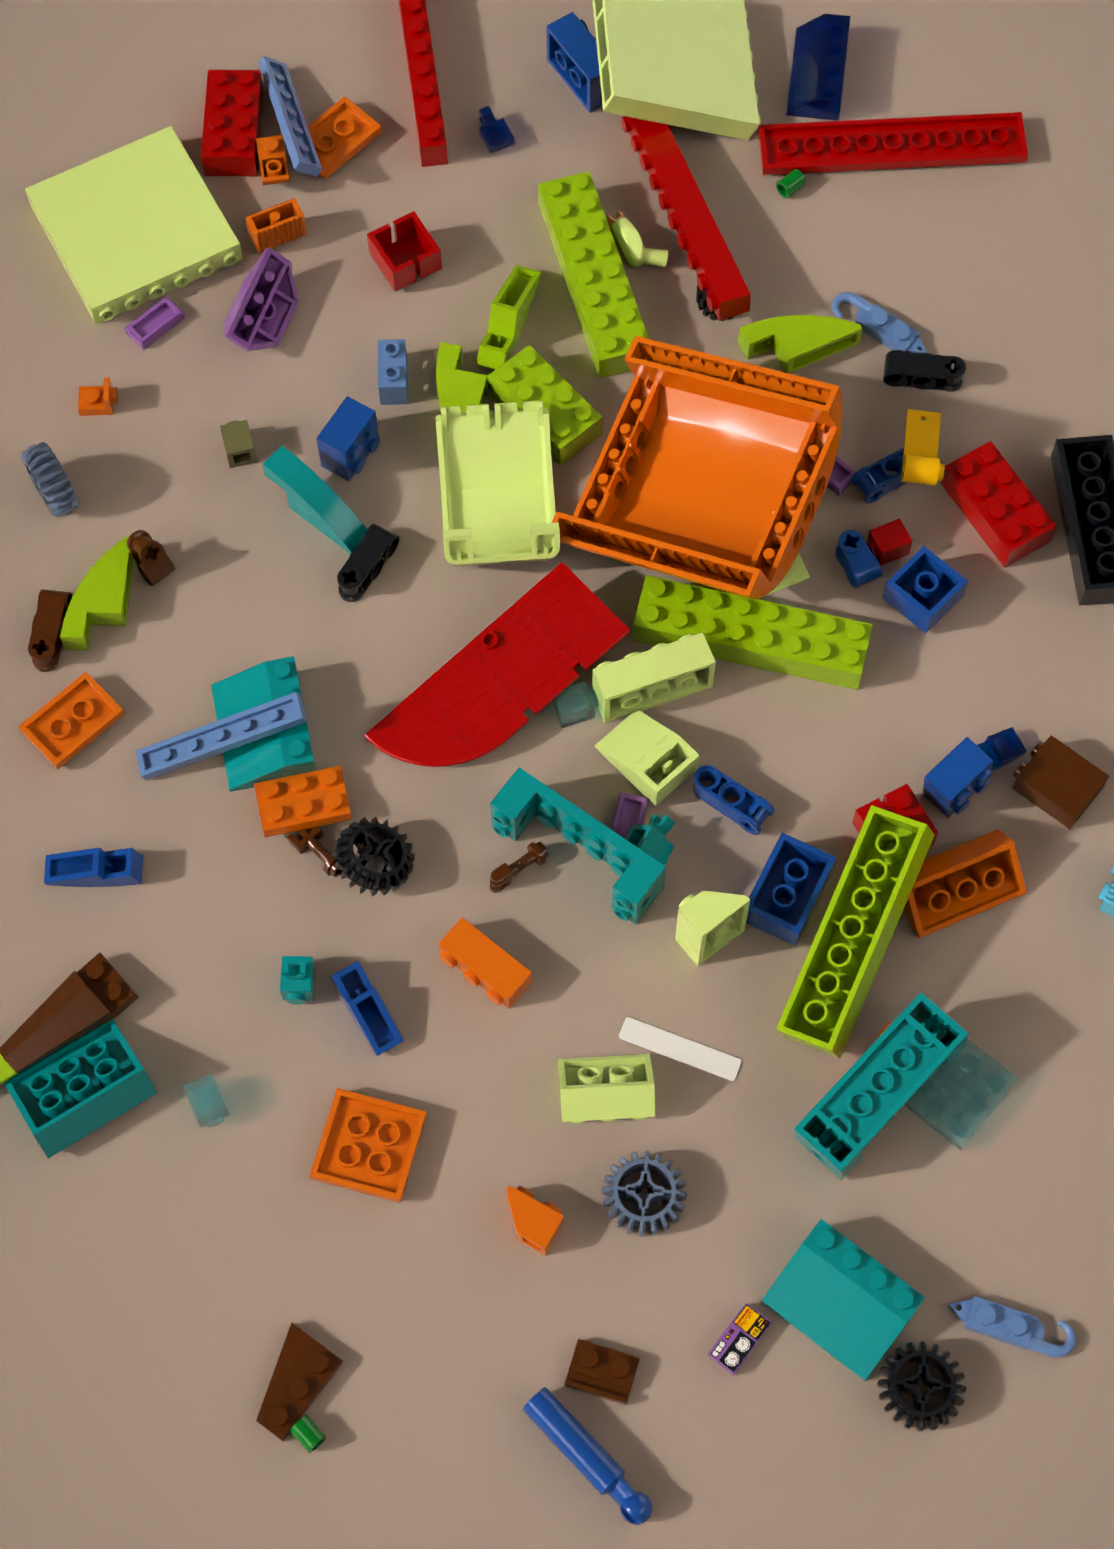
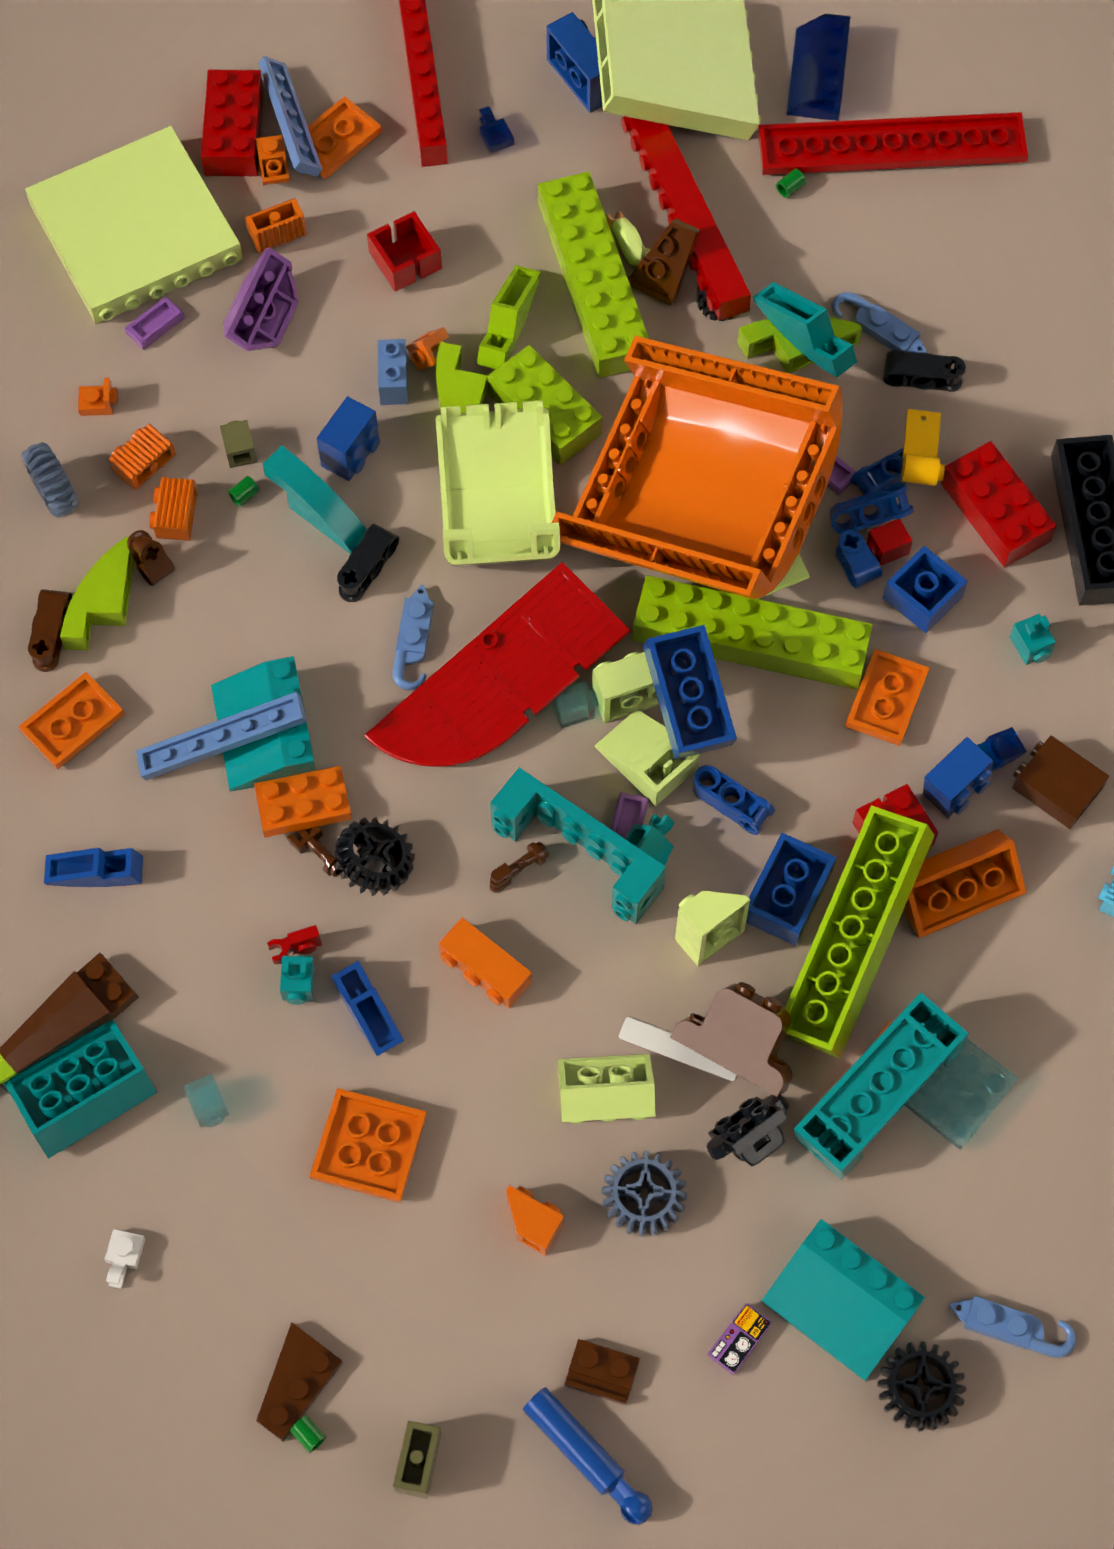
none -> white plate [104,1229,145,1289]
none -> orange brick [109,423,176,490]
none -> orange brick [149,477,198,541]
none -> green hinge [228,476,260,507]
none -> red plate [267,925,322,965]
none -> medium blue plate [392,584,434,690]
none -> olive brick [393,1420,442,1499]
none -> orange bracket [406,327,449,370]
none -> reddish brown wing [628,219,700,306]
none -> blue brick [643,625,737,760]
none -> brick [670,982,793,1097]
none -> black piece [706,1095,789,1167]
none -> teal slope [753,282,857,378]
none -> blue piece [829,483,914,534]
none -> orange plate [845,648,930,746]
none -> teal brick [1009,613,1056,665]

